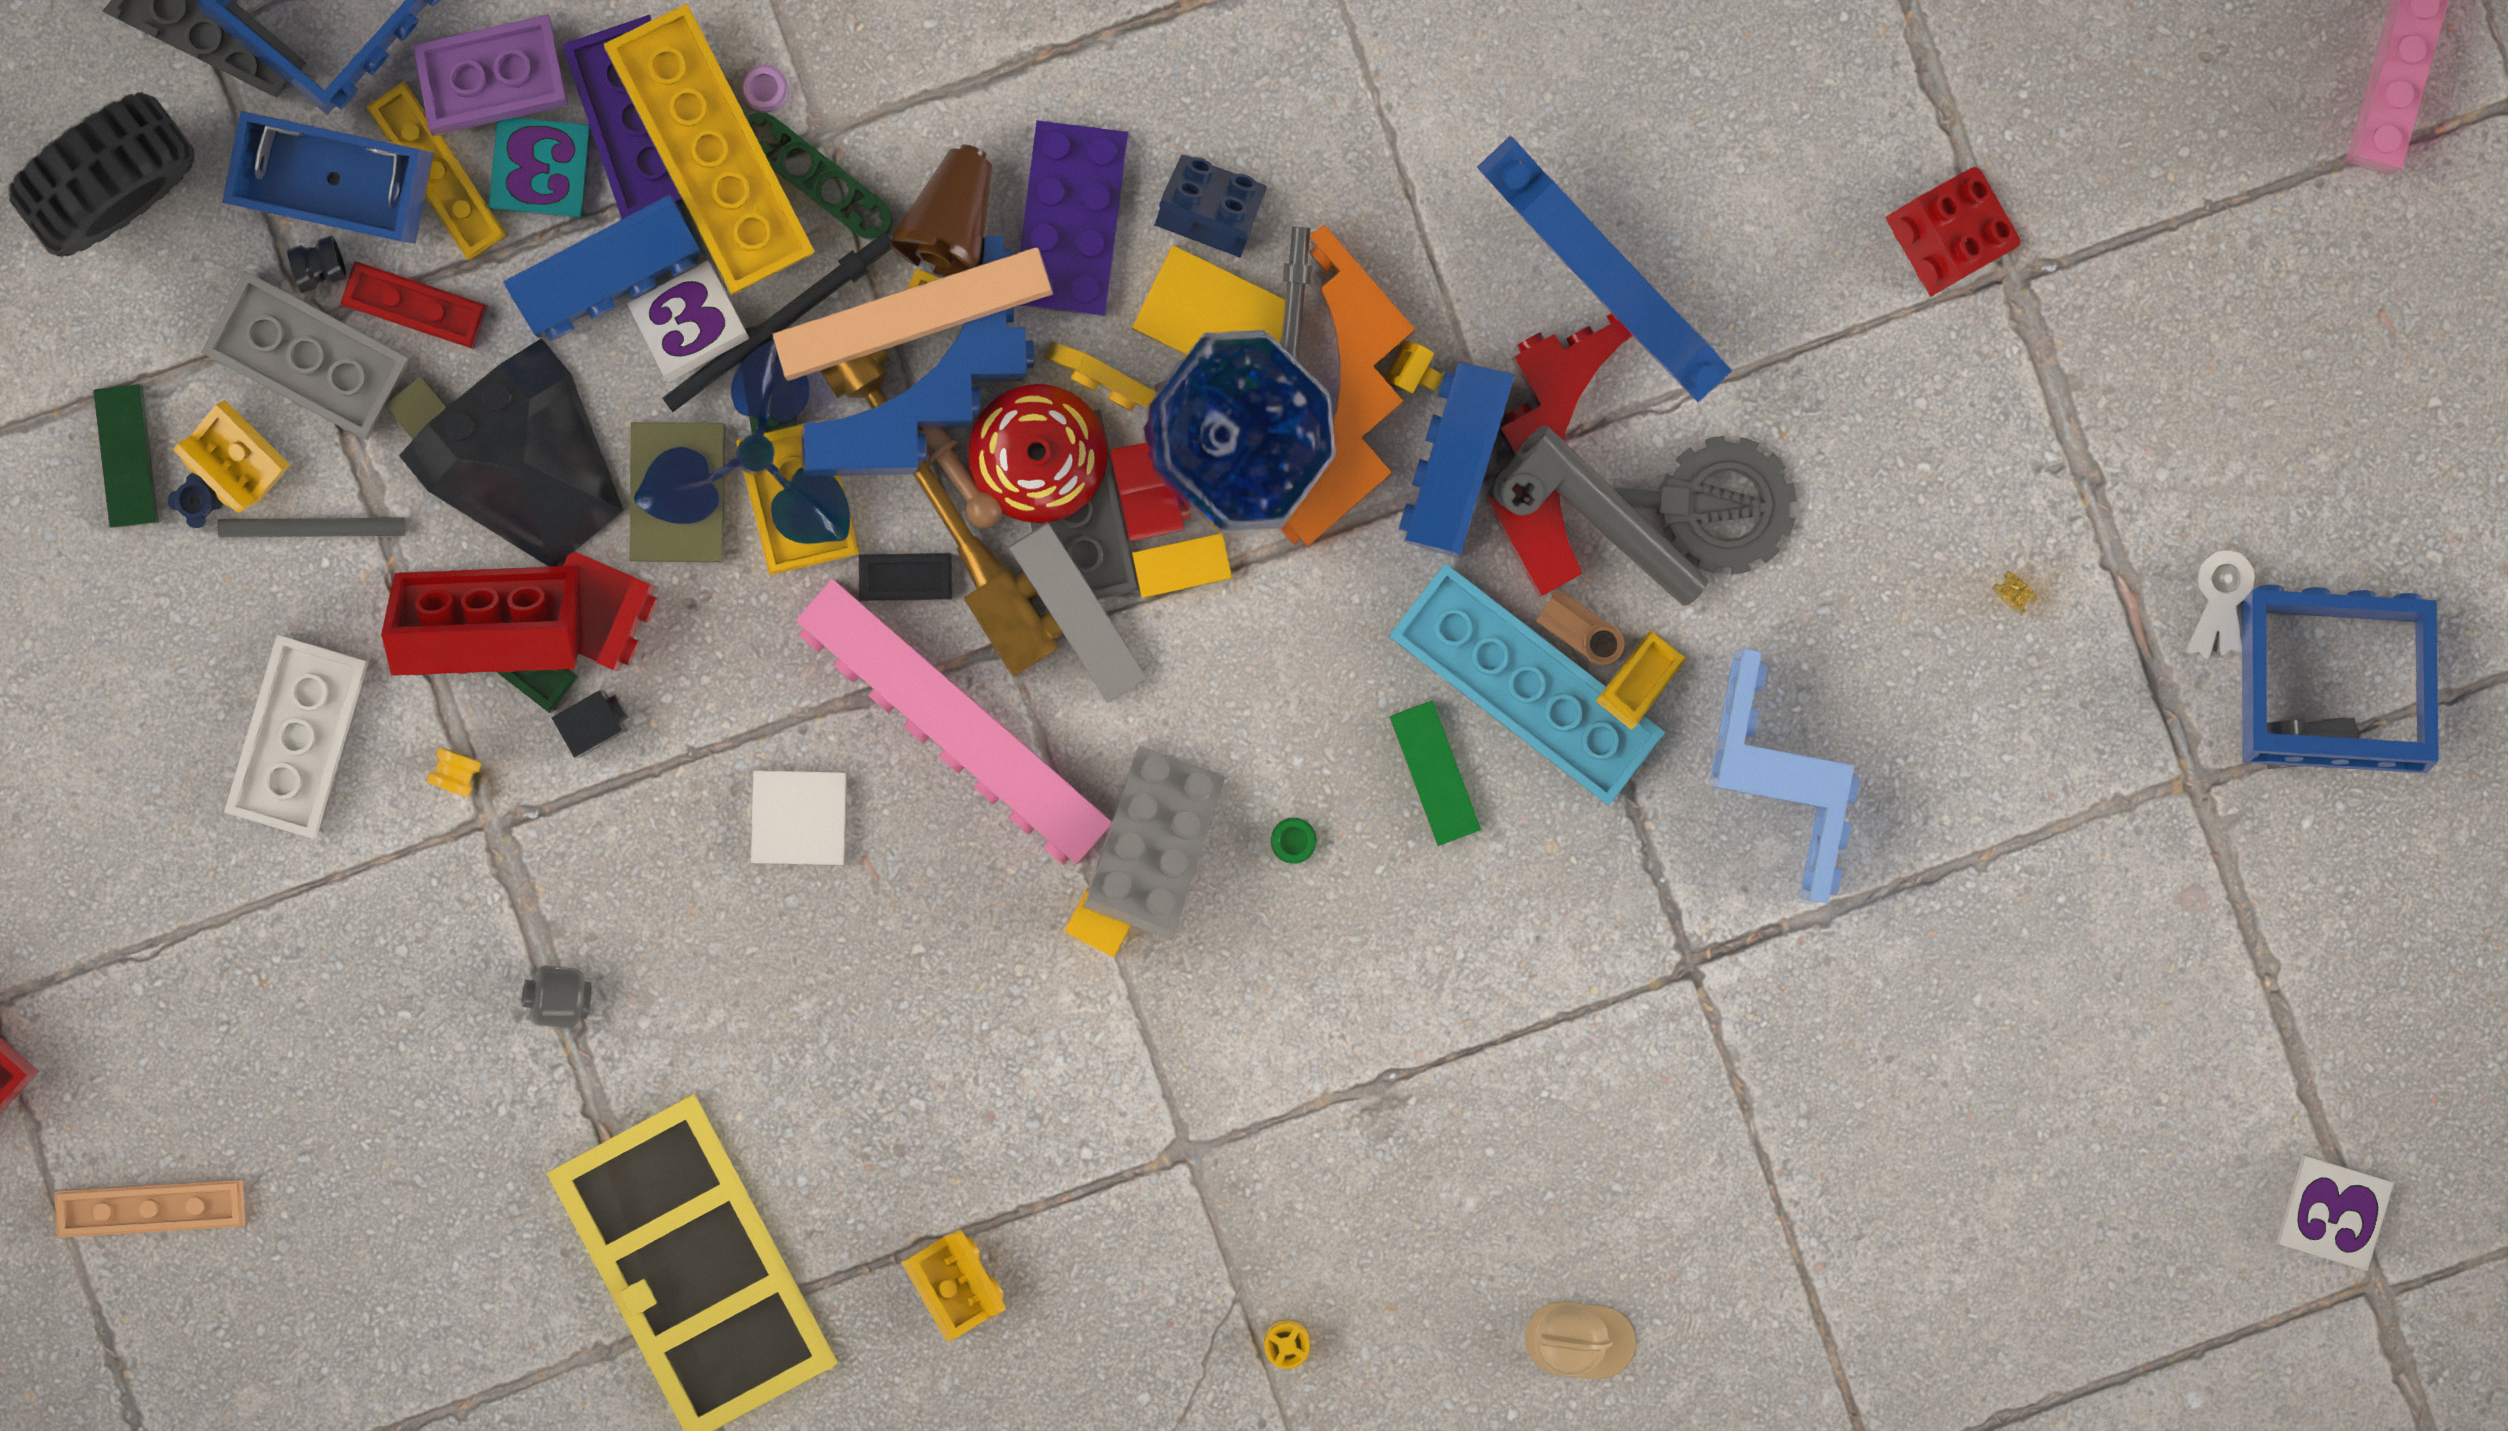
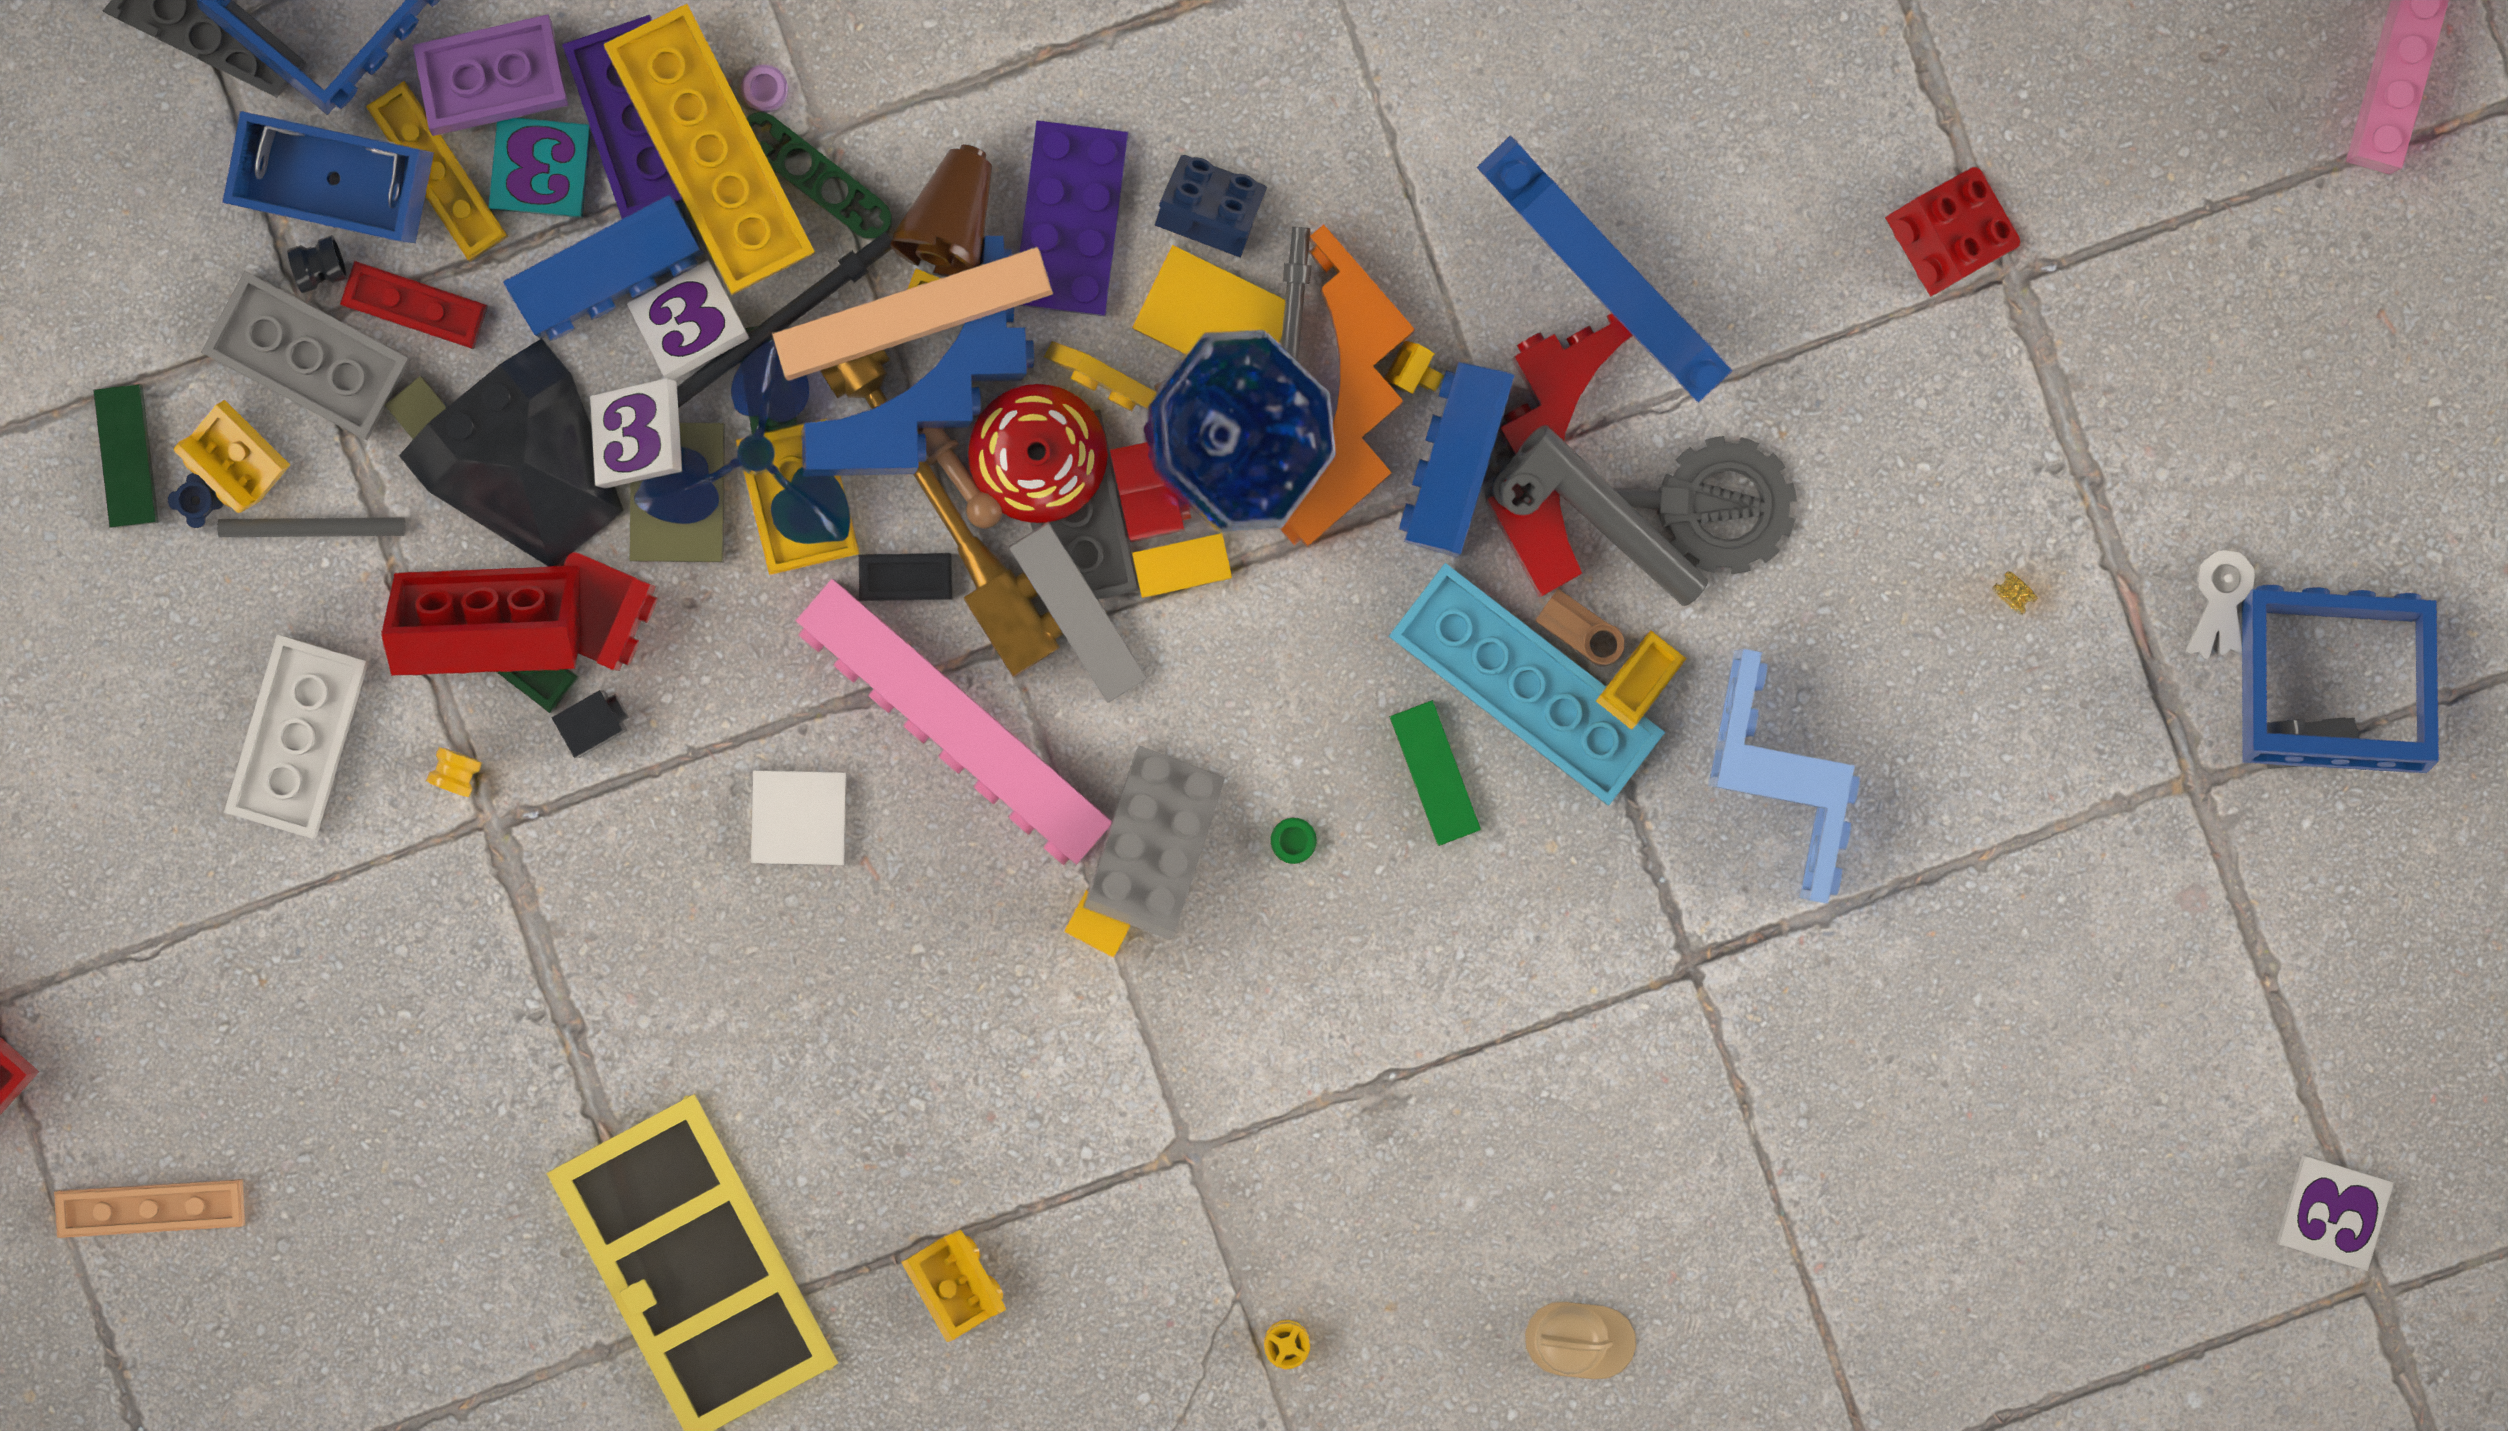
black tyre [9,92,194,257] -> none
dark grey head [521,965,592,1029] -> none
none -> white tile [590,378,682,488]

